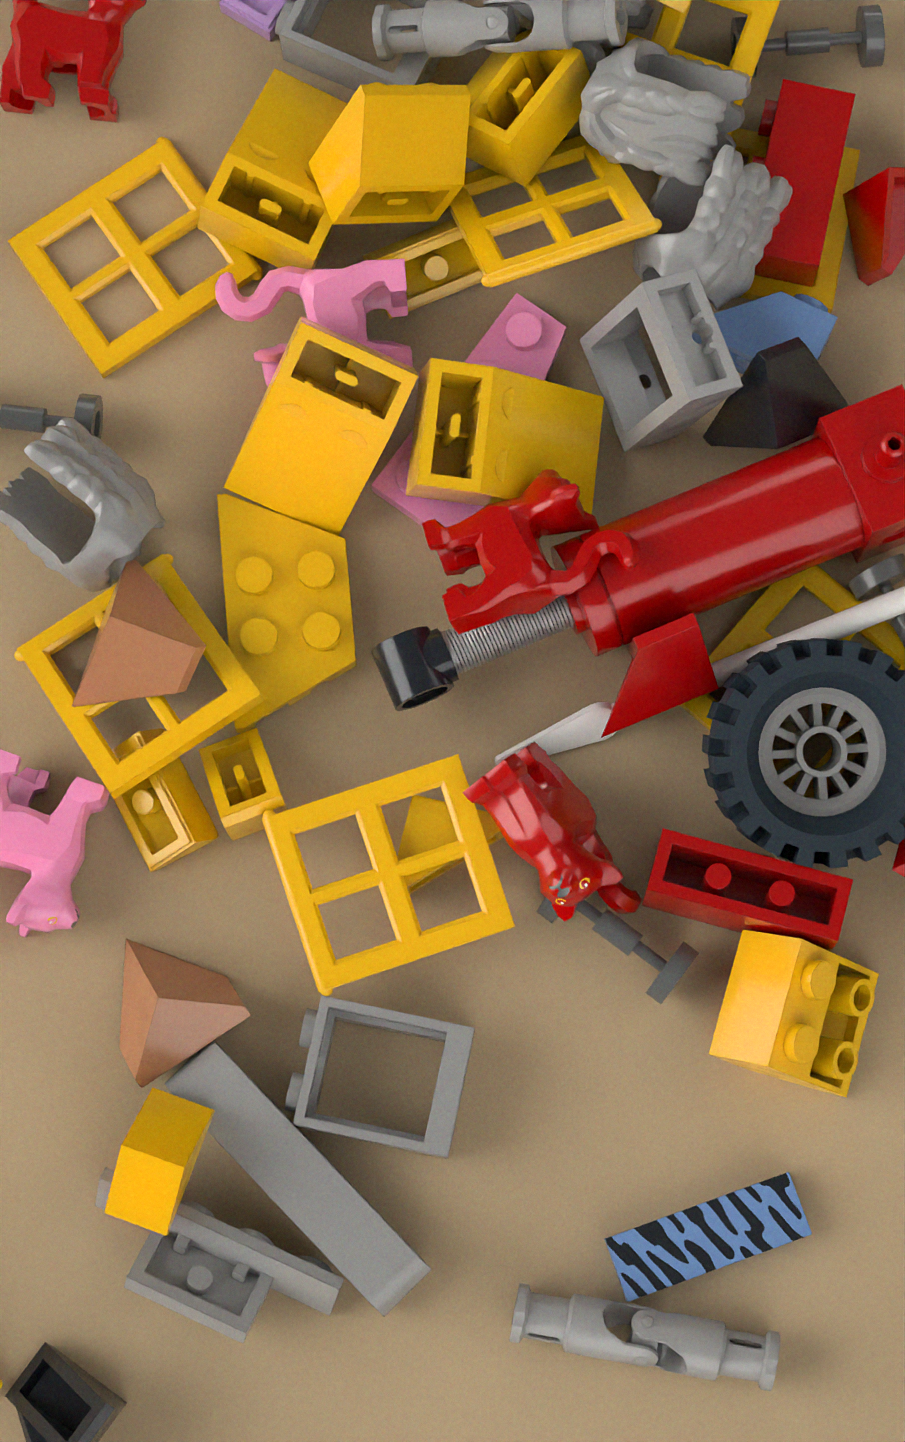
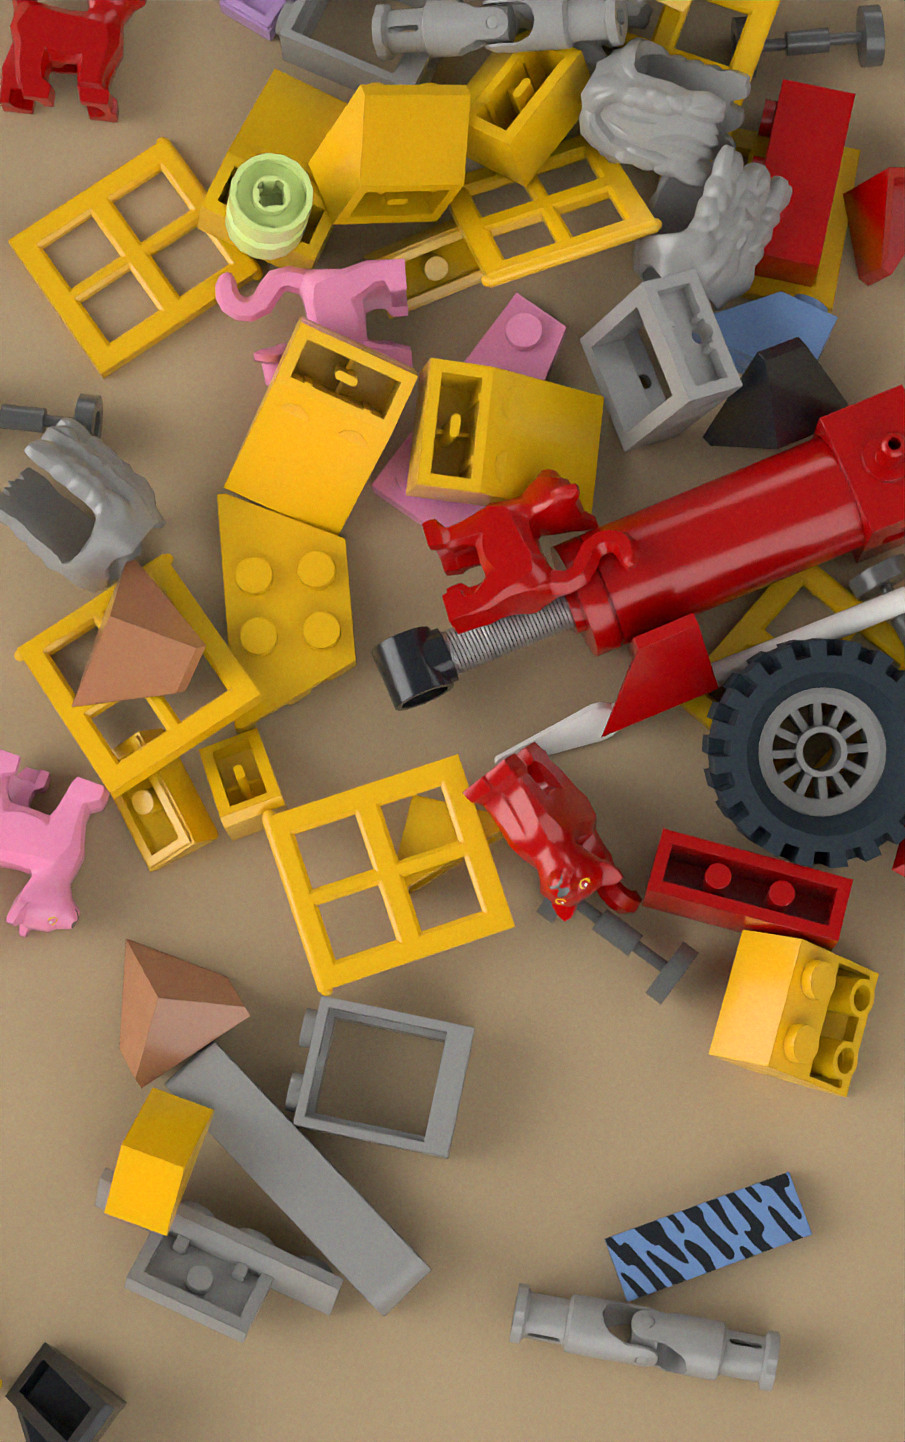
none -> yellowish green wheel [225,153,313,260]

